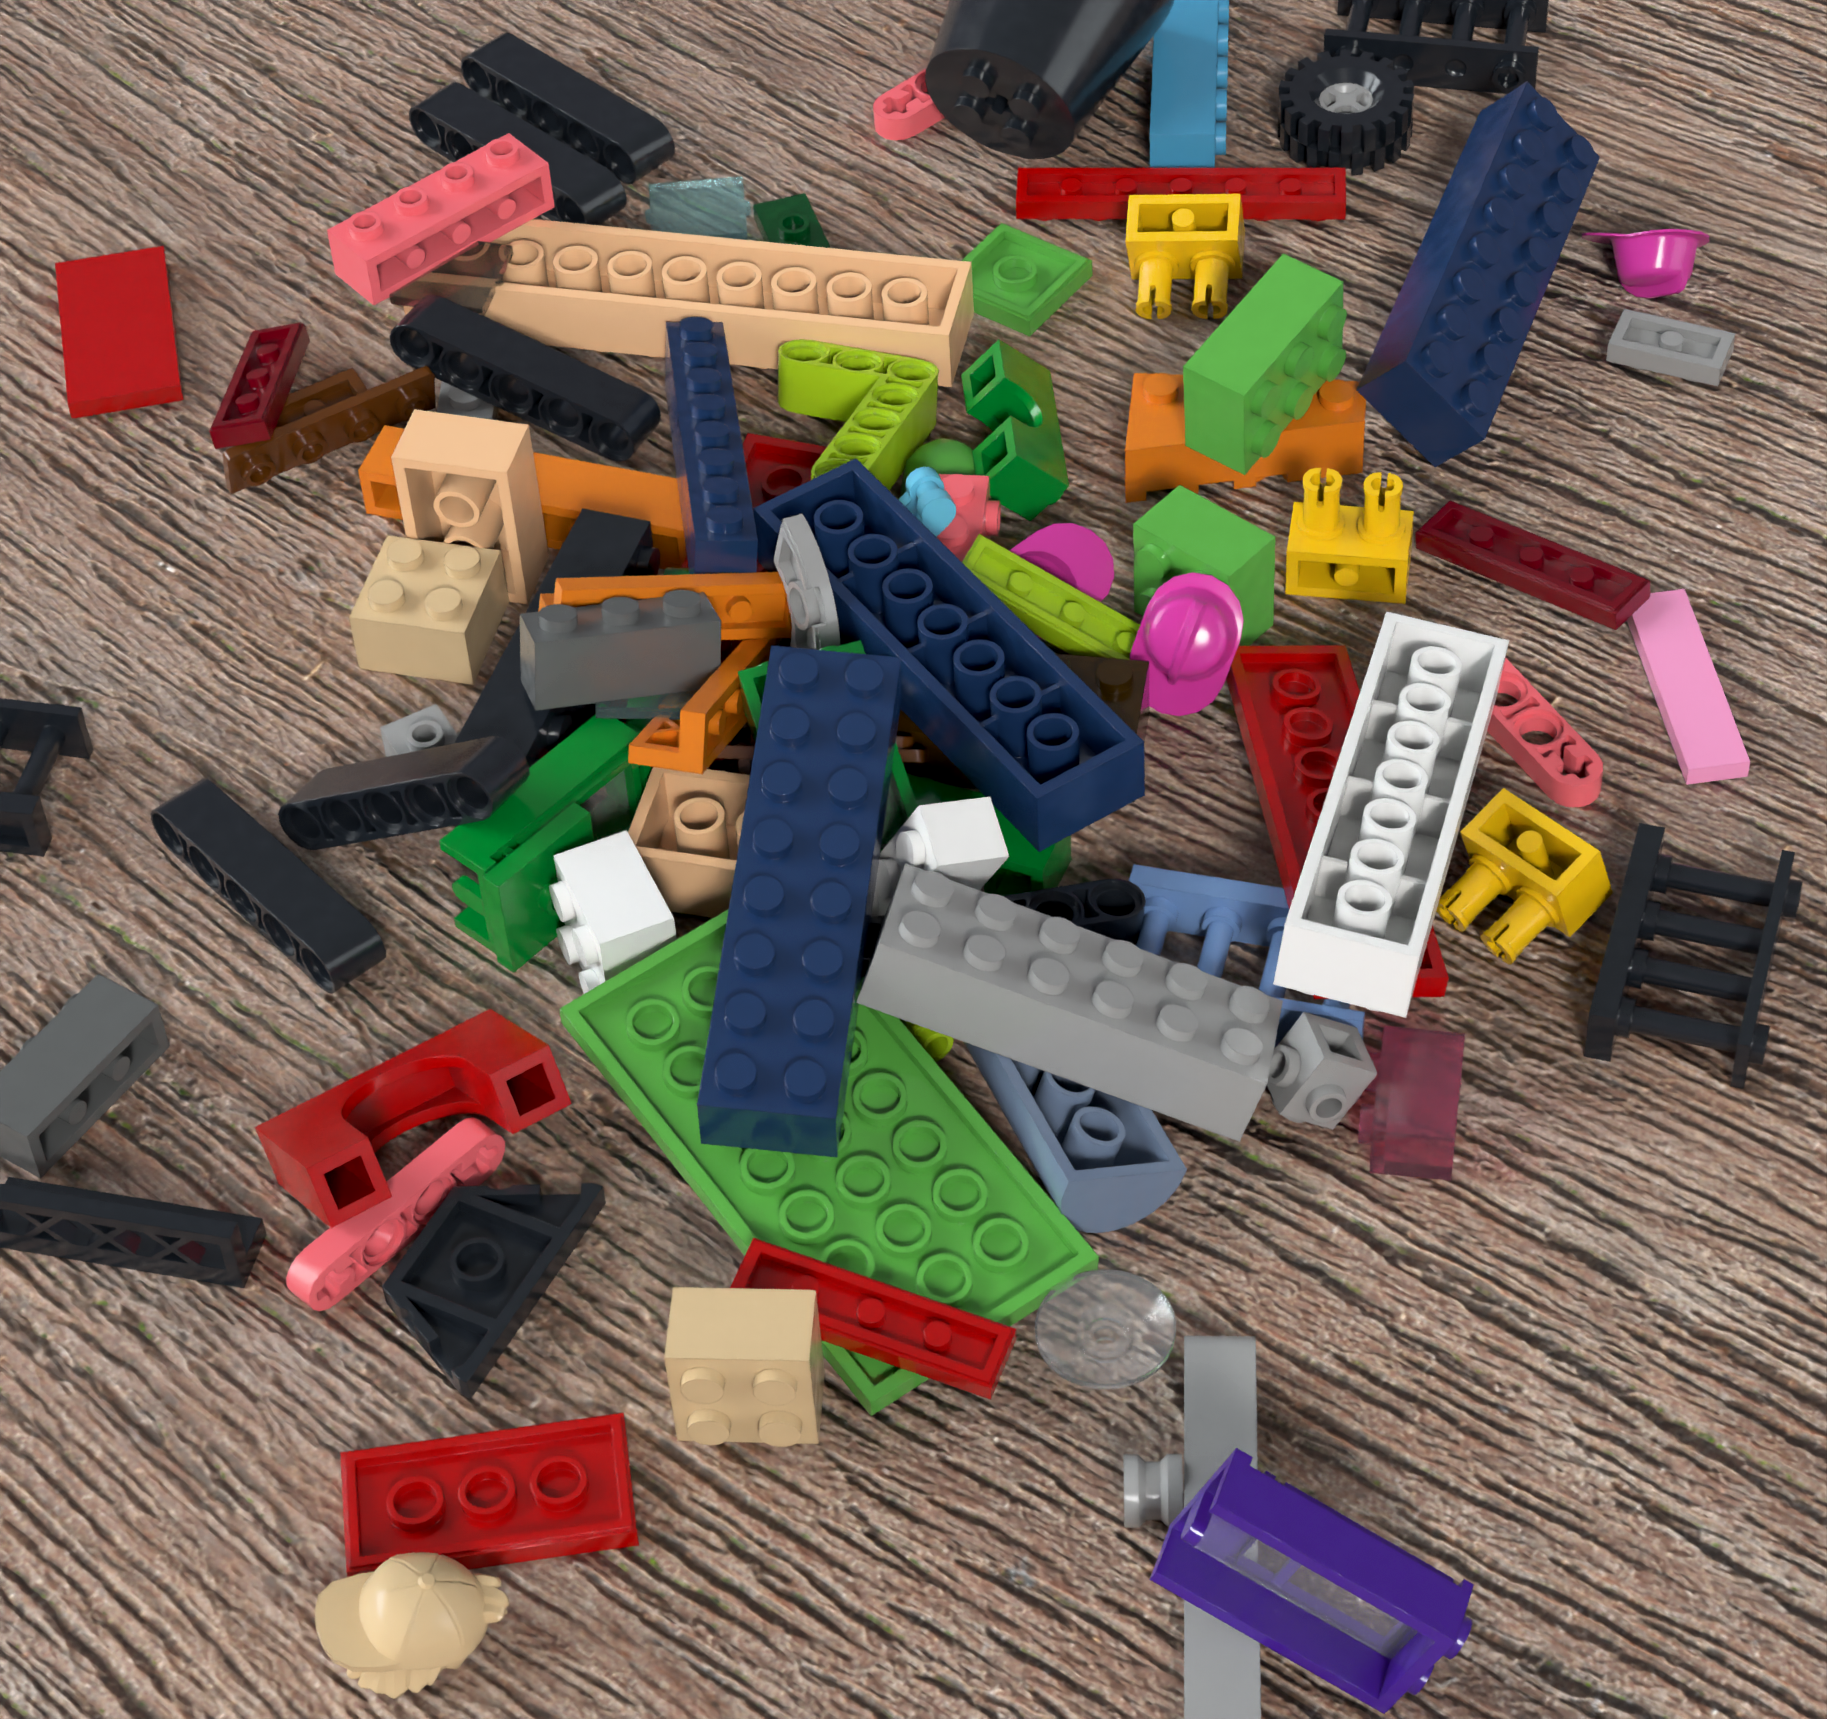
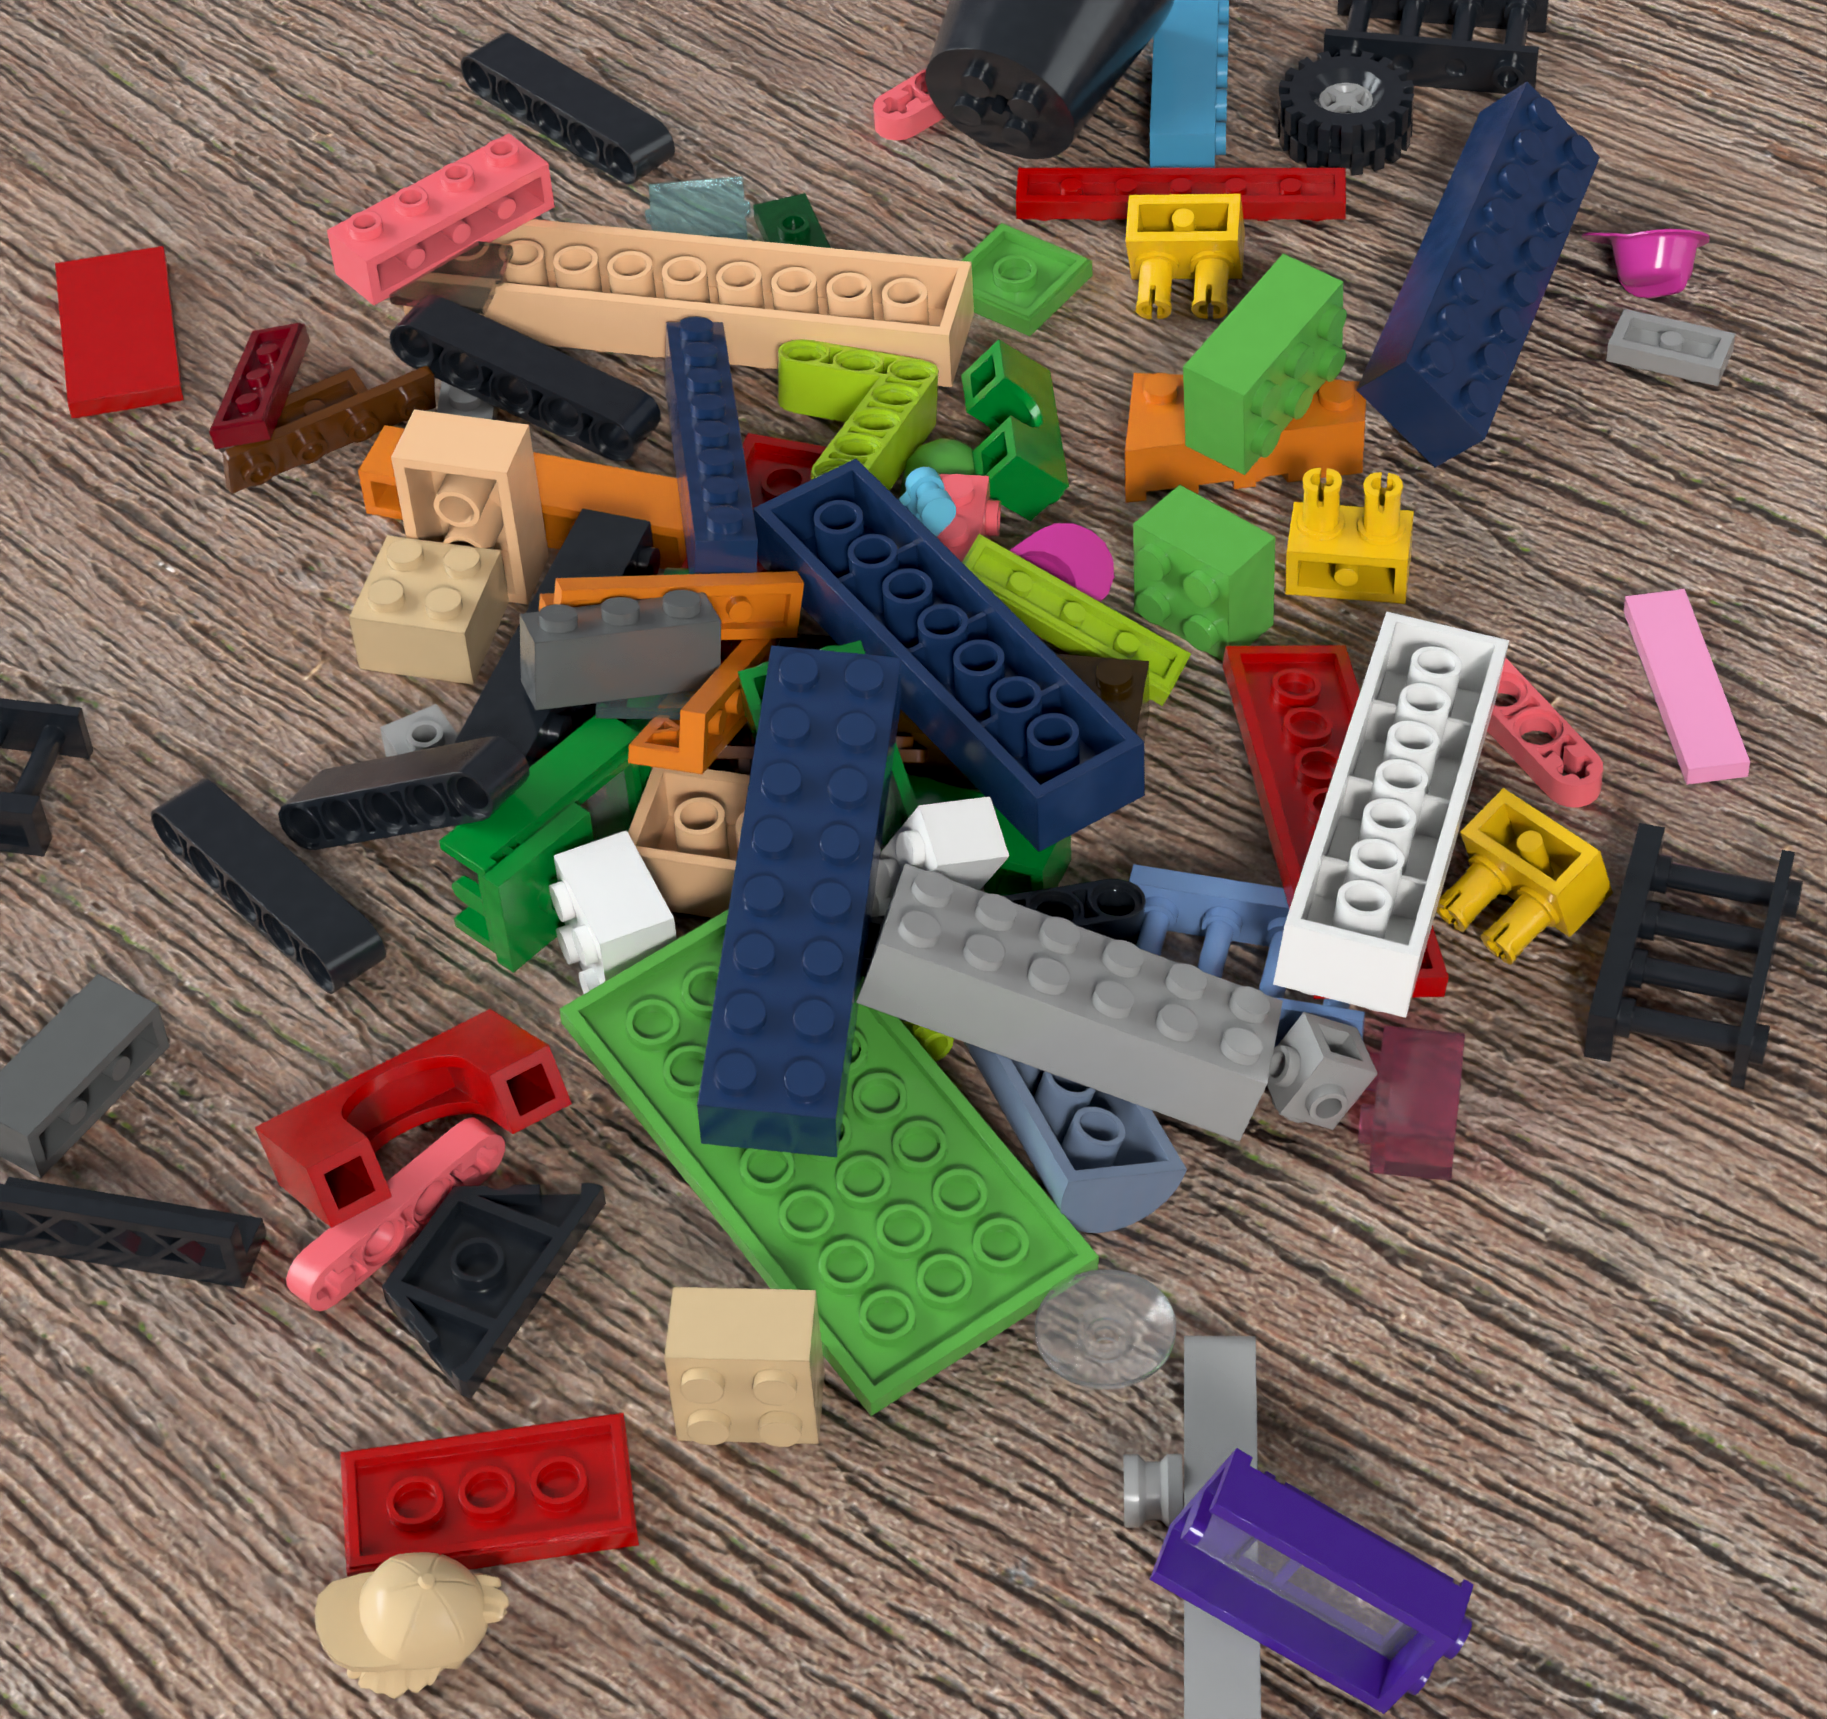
black beam [409,82,627,225] -> none
red tile [730,1238,1017,1400] -> none
light grey tile [773,514,840,650] -> none
dark pink piece [1130,572,1244,716] -> none
dark red tile [1415,500,1650,630] -> none

